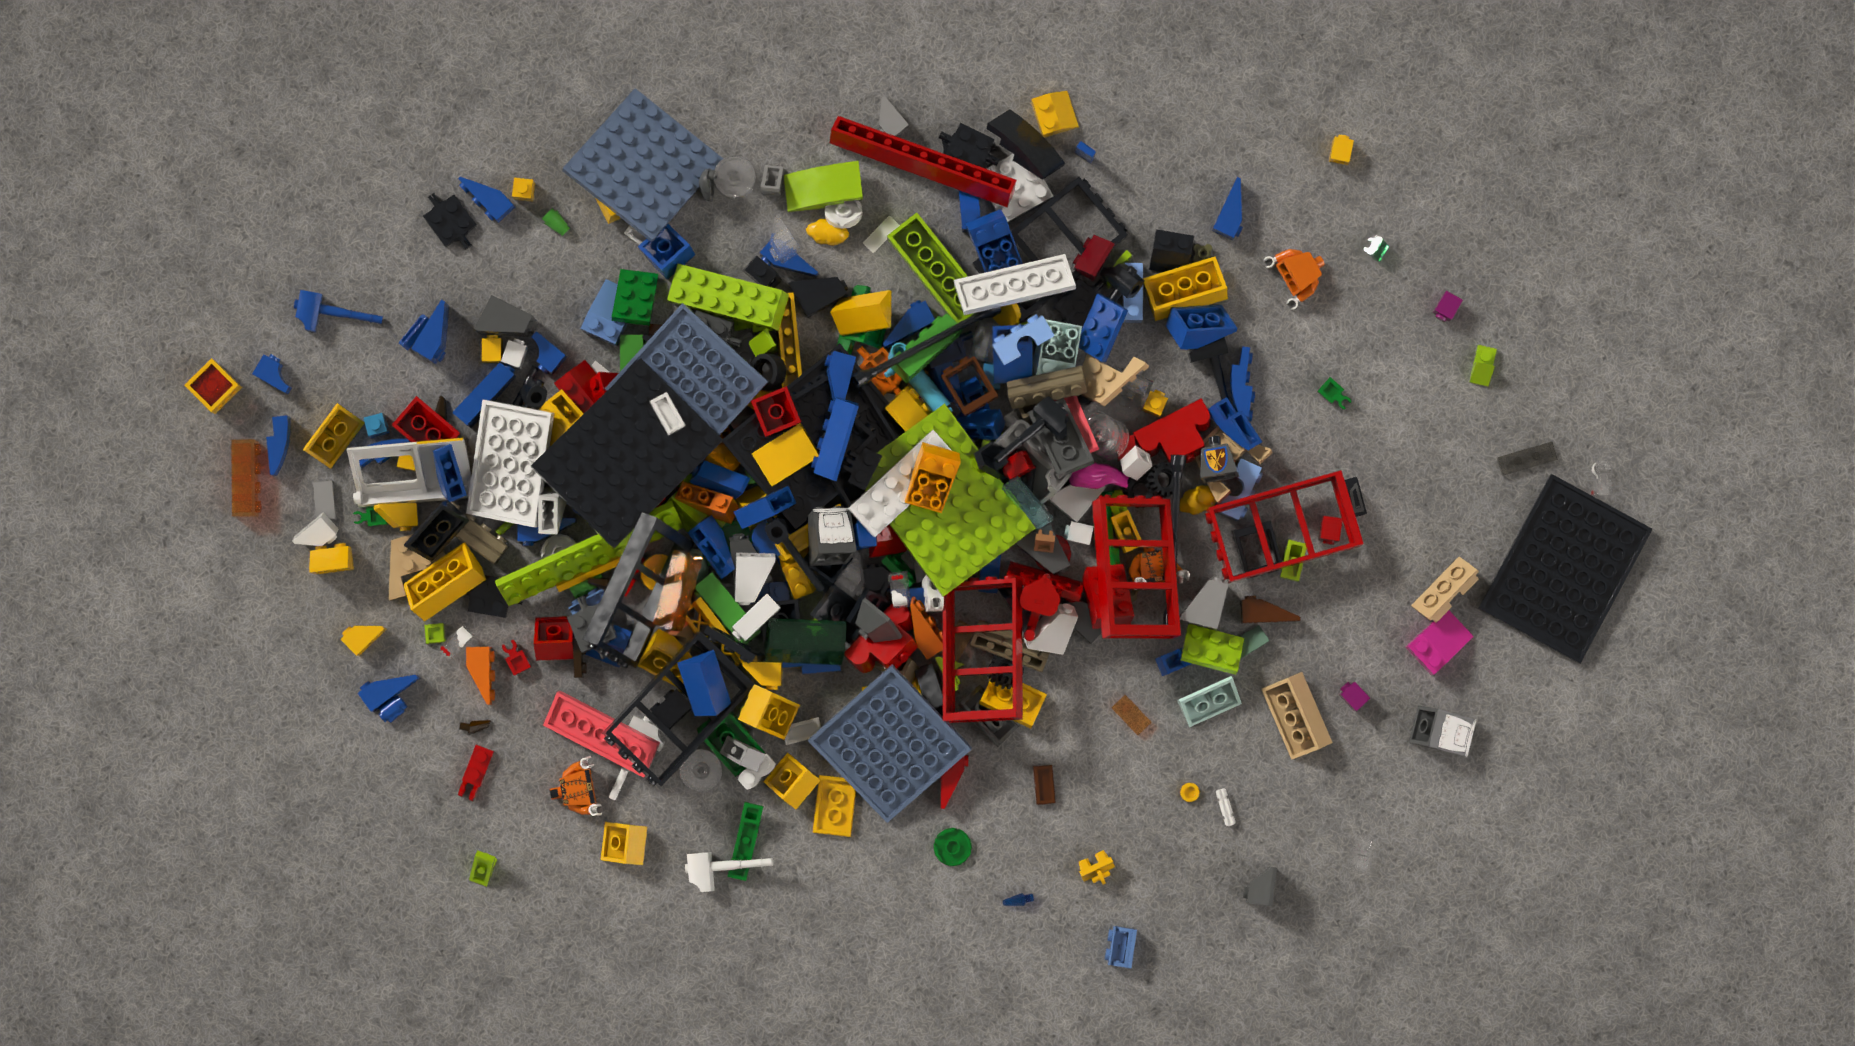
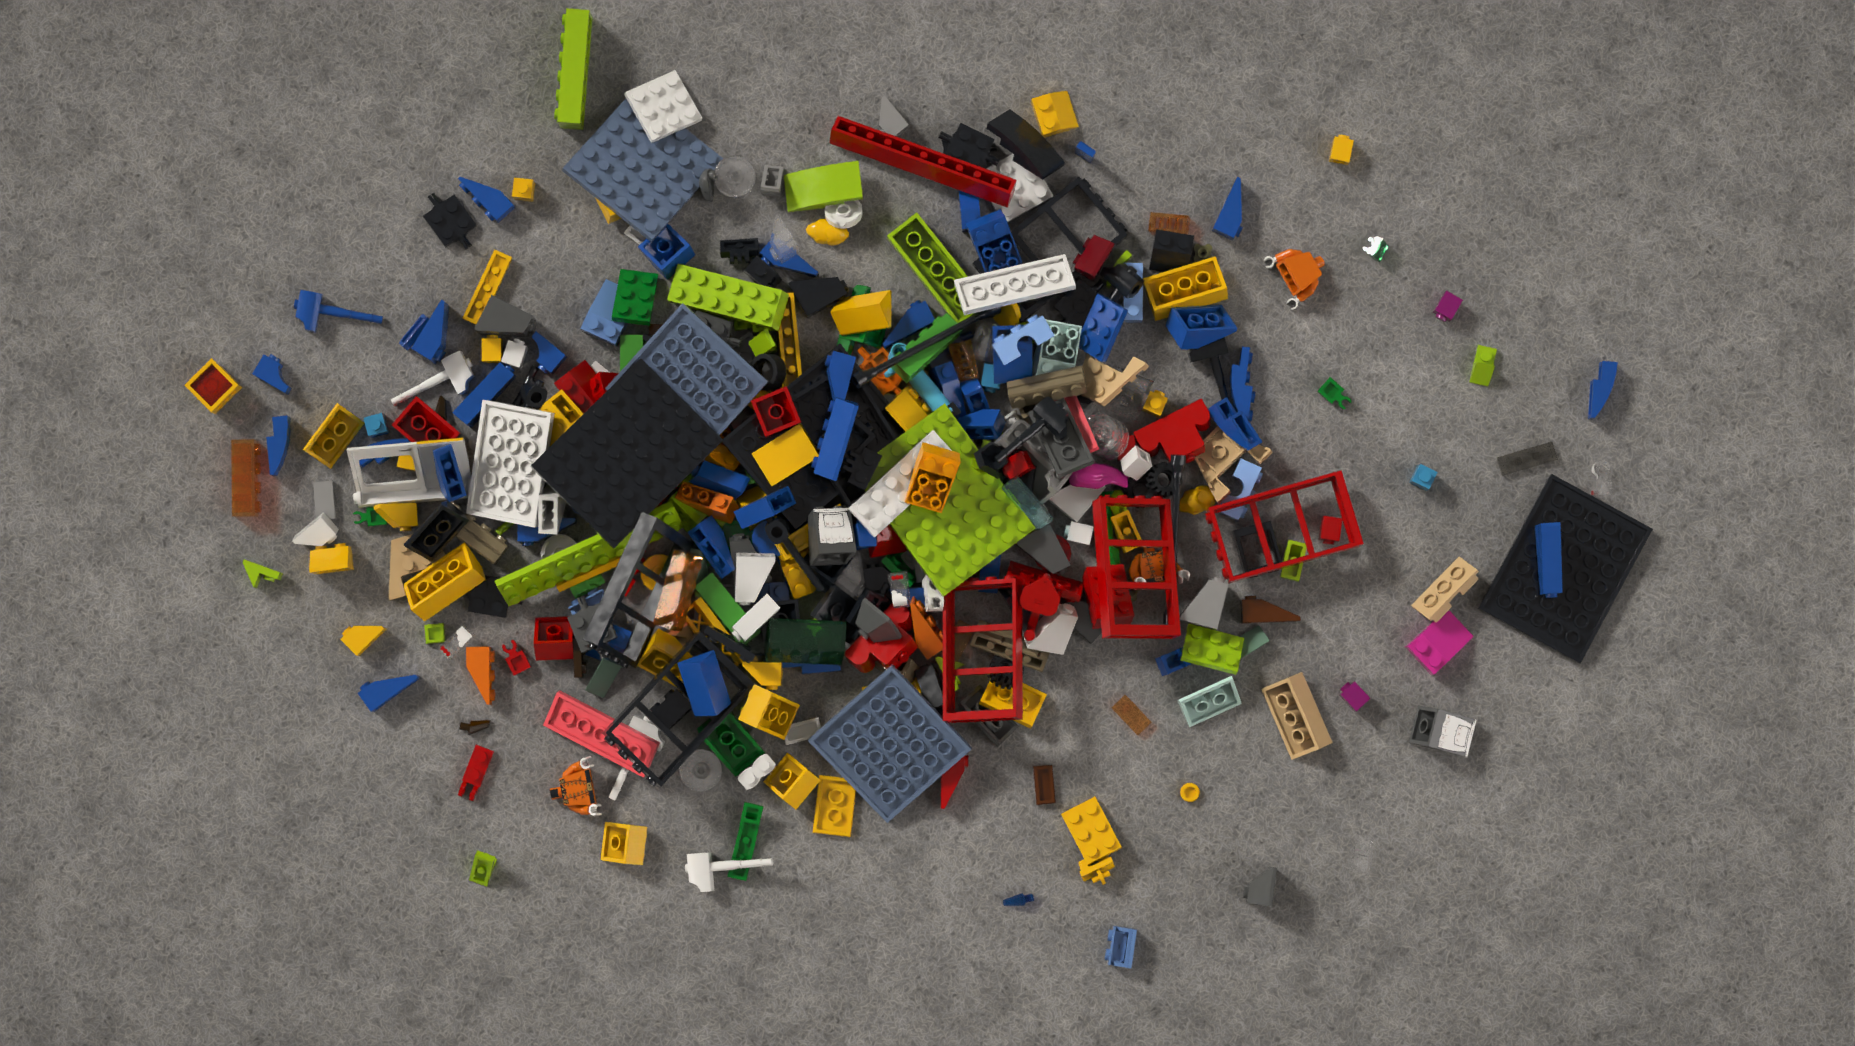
blue brick [378,695,408,723] -> none
bright green cone [542,208,570,236] -> none
dark brown bar [588,578,610,590] -> none
white tile [650,392,686,436] -> none
light grey slope [720,736,765,772] -> none
white sticker [863,216,900,253] -> none
green tile [933,828,972,866] -> none
reddish brown window [941,356,998,417] -> none
medium nougat tile [1034,529,1055,553] -> none
torso [1200,436,1239,484] -> none
white axle [1216,788,1236,826] -> none
black sticker [1345,477,1367,517] -> none
none -> lime slope [243,559,283,588]
none -> white piece [391,351,474,406]
none -> yellow plate [462,249,513,325]
none -> lime brick [554,8,593,130]
none -> sand green slope [585,657,622,698]
none -> white plate [625,70,702,143]
none -> black hinge [720,238,759,264]
none -> clear orange slope [948,340,979,381]
none -> yellow plate [1061,797,1122,866]
none -> clear orange slope [1148,212,1190,235]
none -> dark azure brick [1409,464,1438,491]
none -> blue slope [1535,522,1563,598]
none -> blue slope [1588,361,1618,419]

